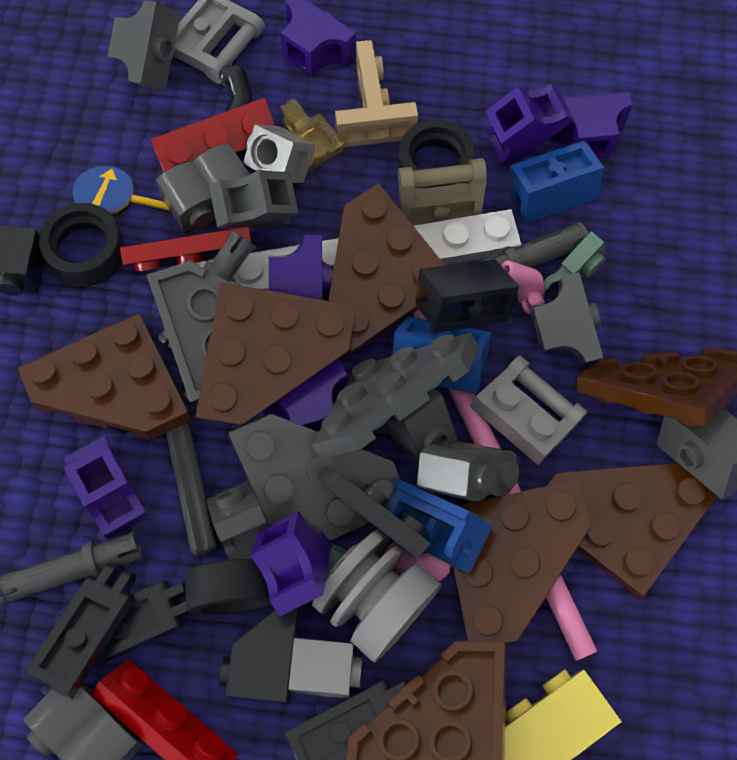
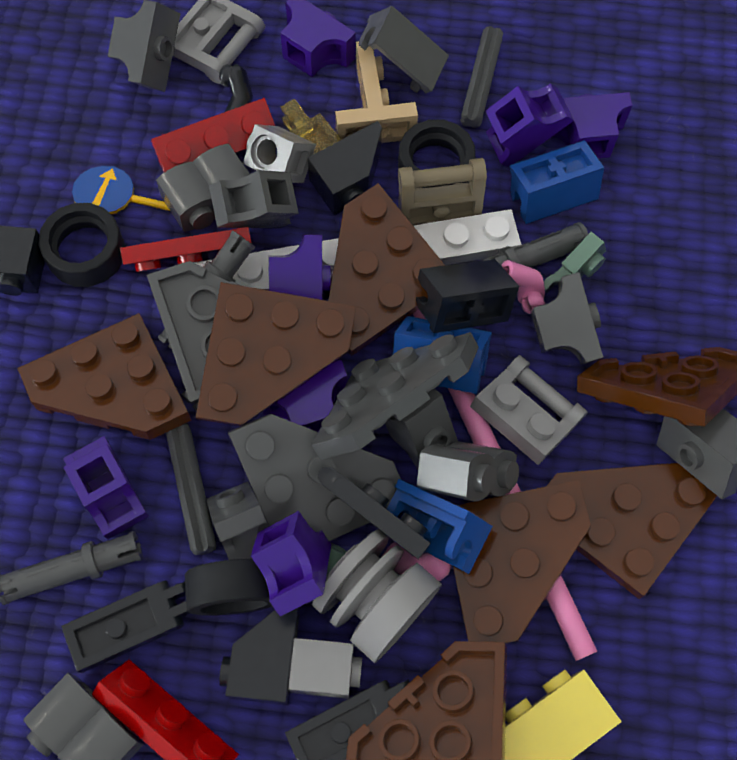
black hinge [24,563,136,699] -> none
none -> black slope [307,121,382,215]
none -> dark grey hinge [359,6,449,93]
none -> dark grey axle [460,26,503,129]

